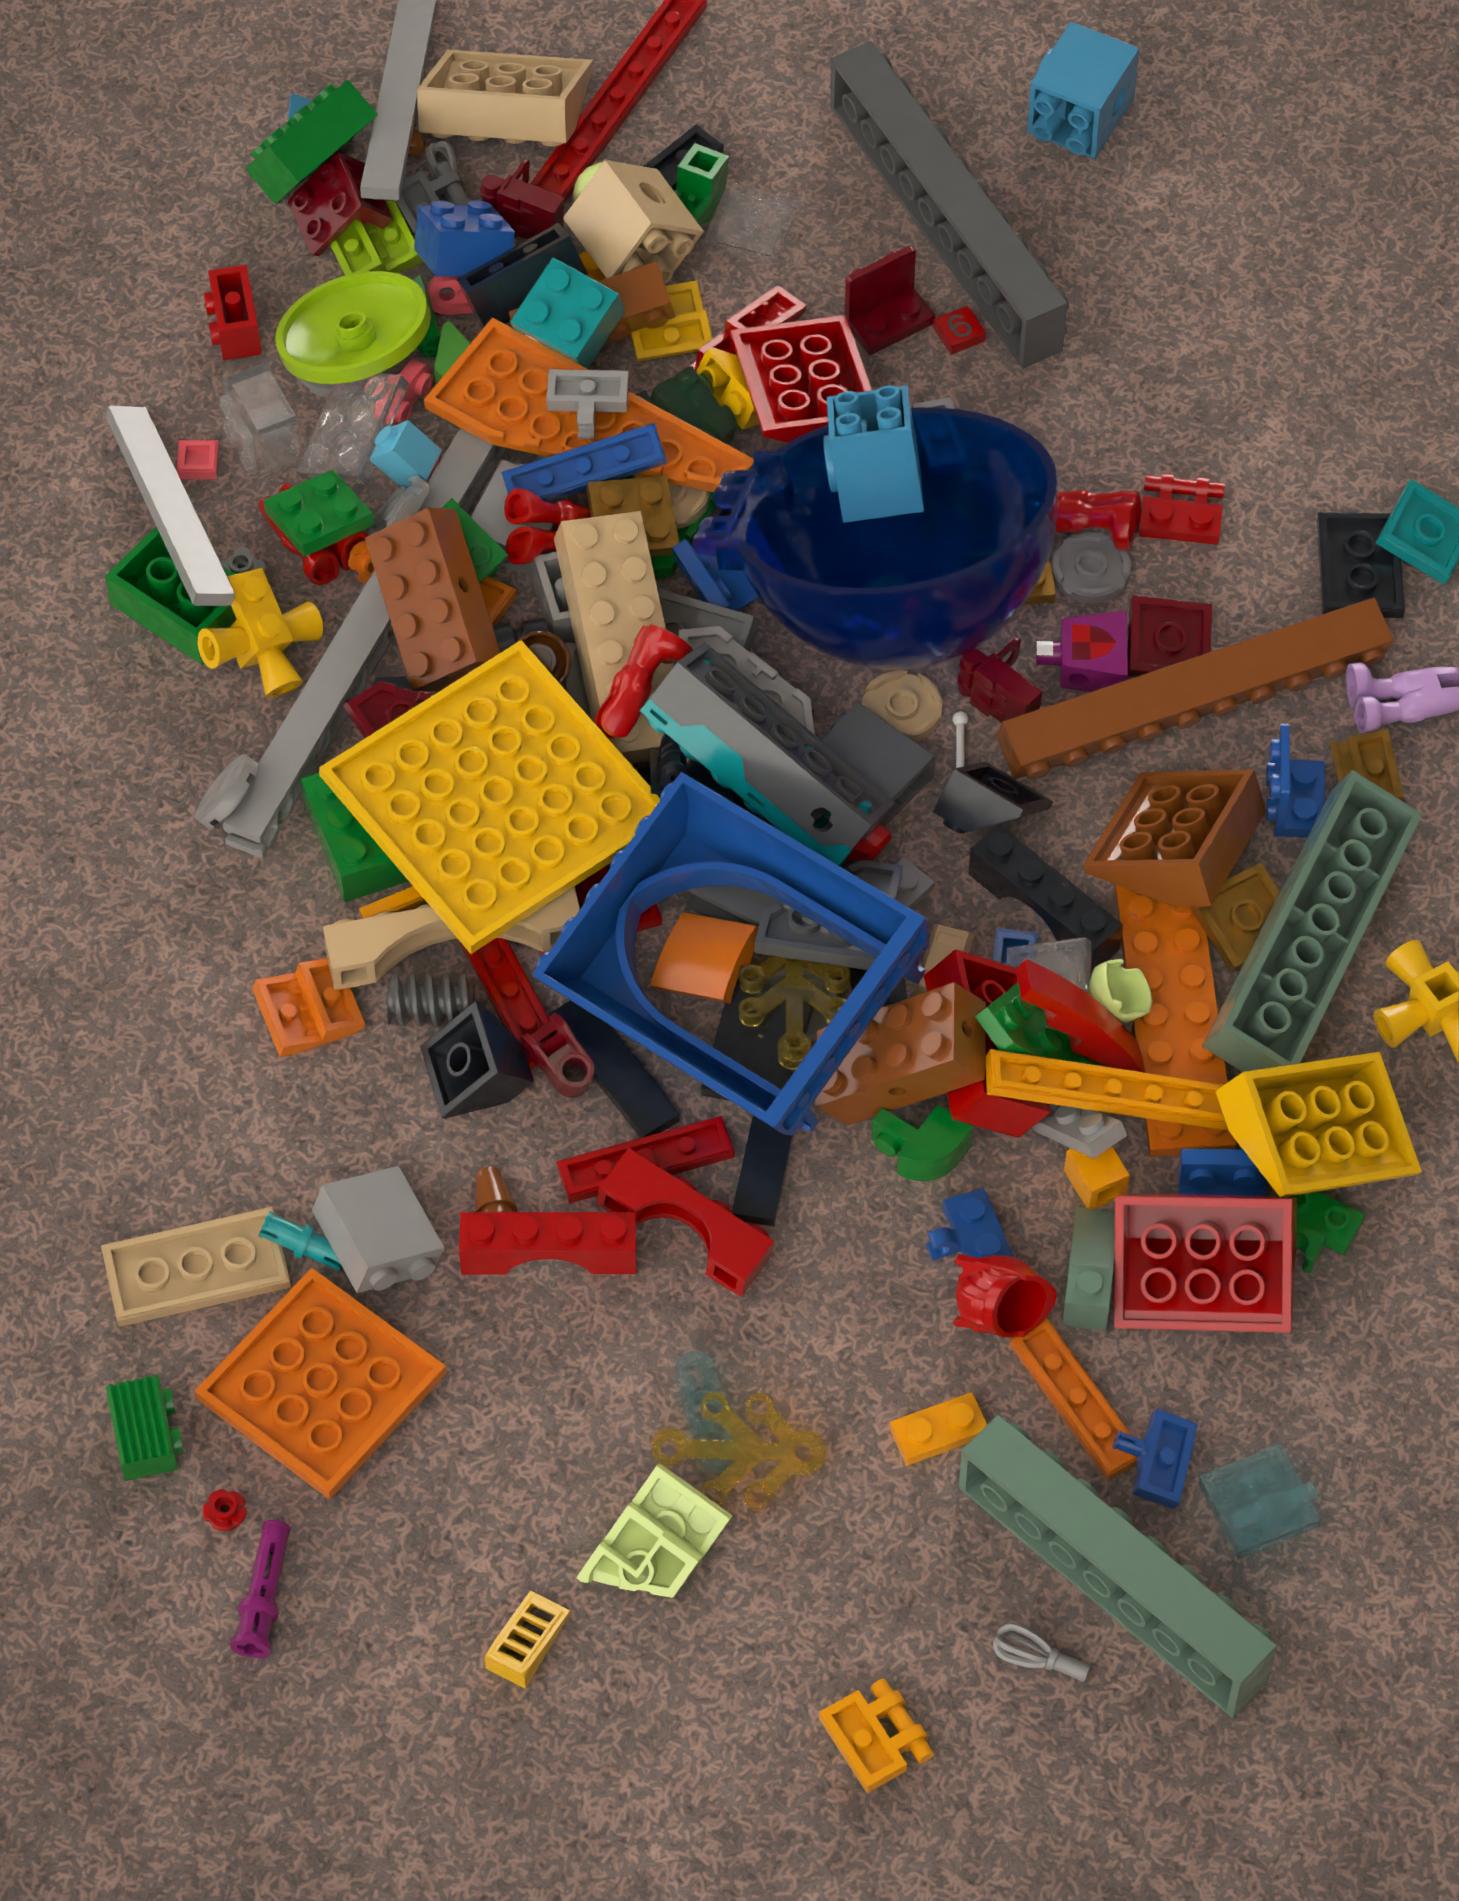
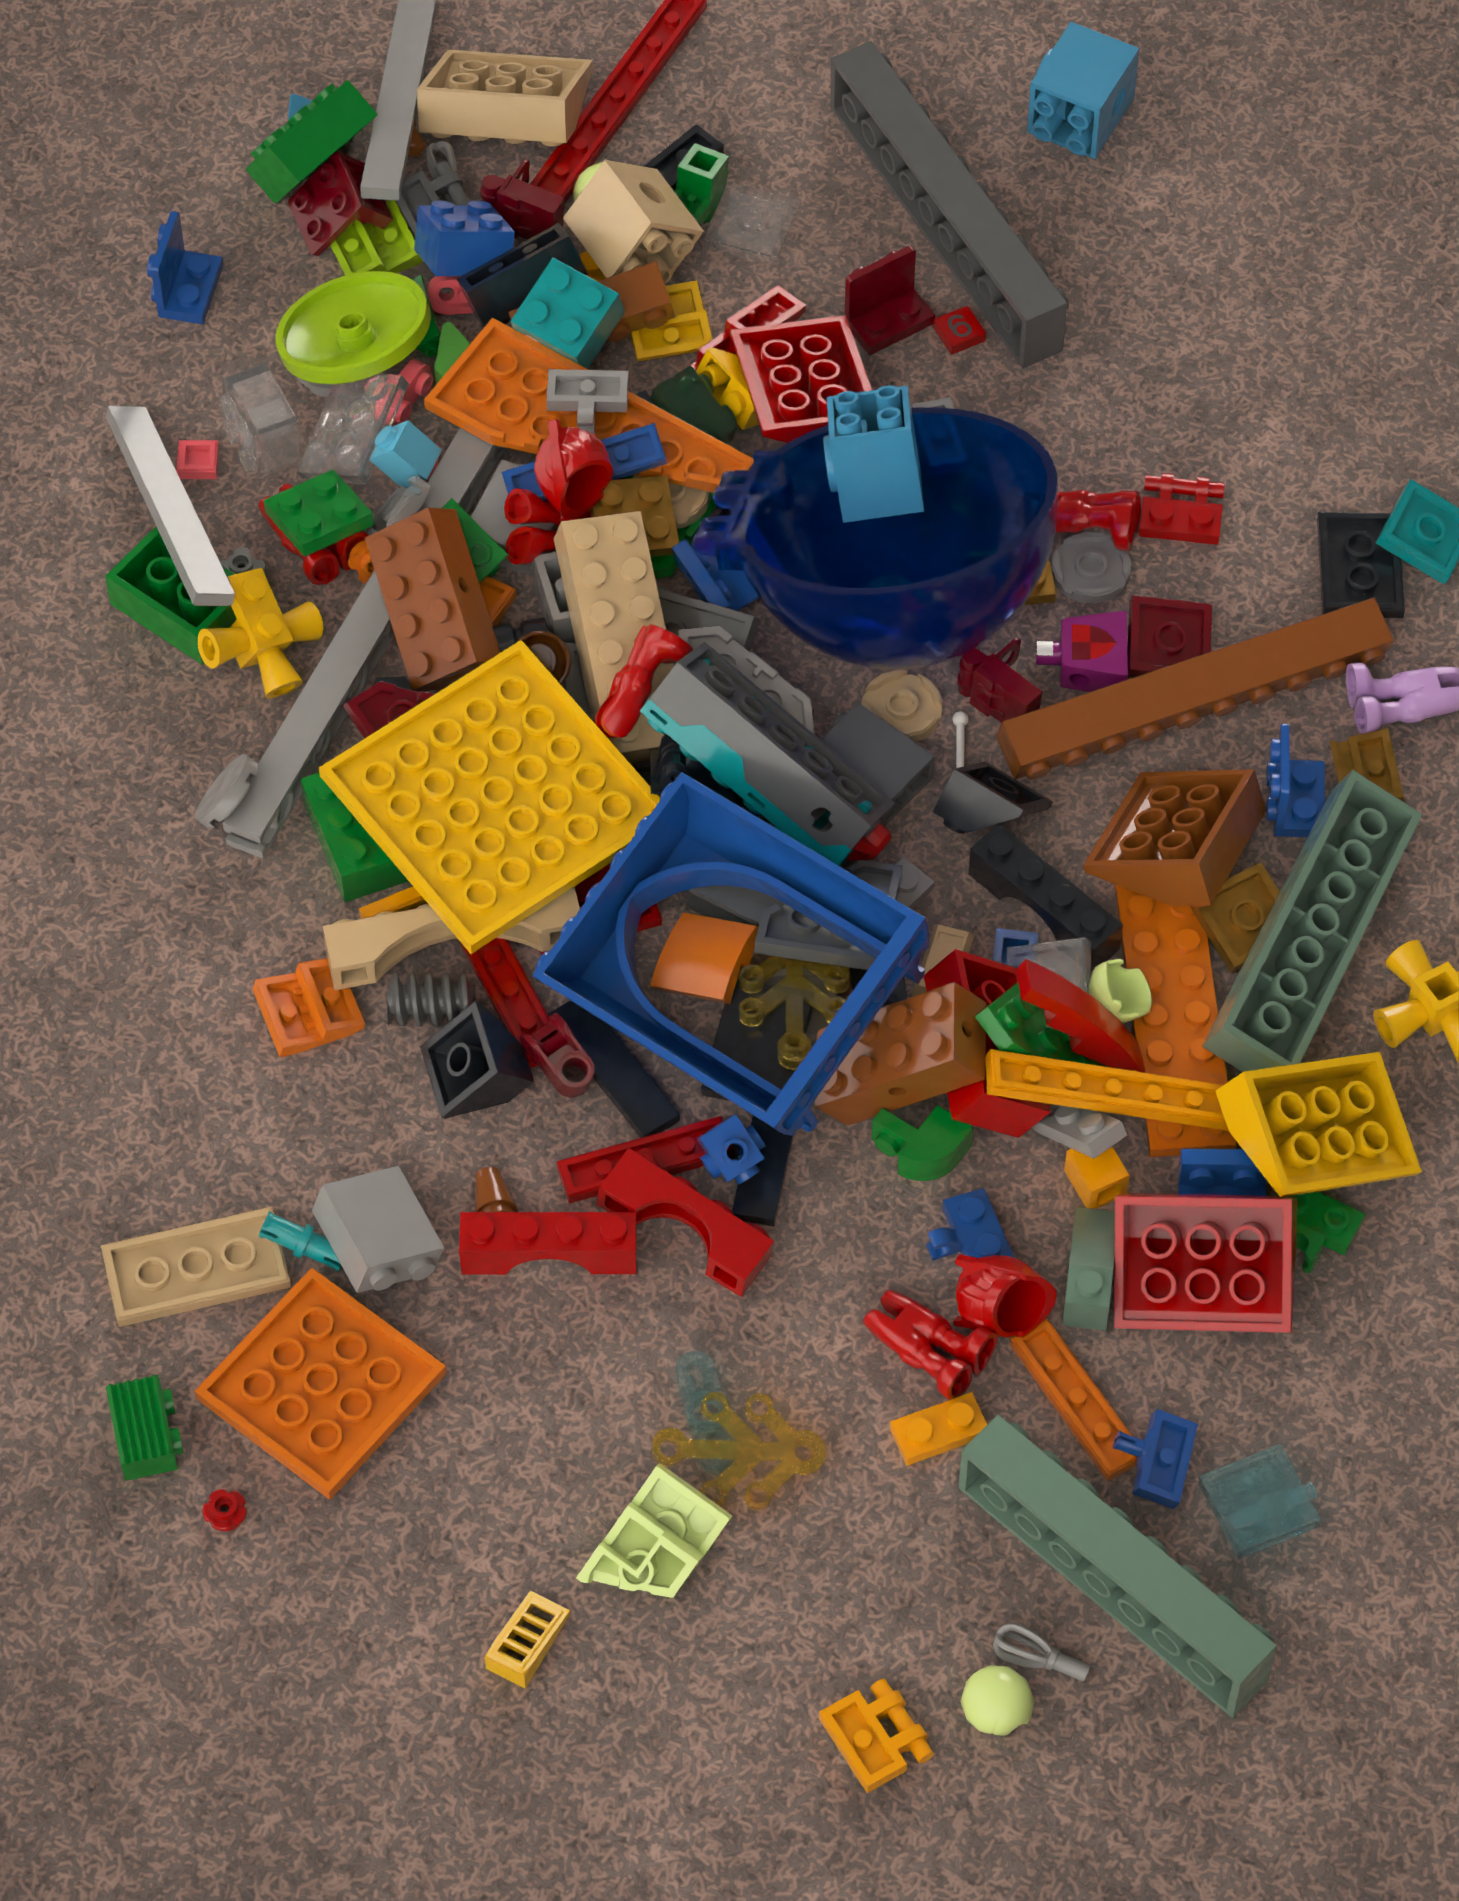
red brick [203,265,262,360] -> none
magenta pin [230,1520,291,1658] -> none
none -> blue bracket [147,211,224,325]
none -> red helmet [534,419,613,519]
none -> blue brick [696,1114,765,1185]
none -> red piece [863,1289,998,1400]
none -> yellowish green hair [961,1665,1035,1736]

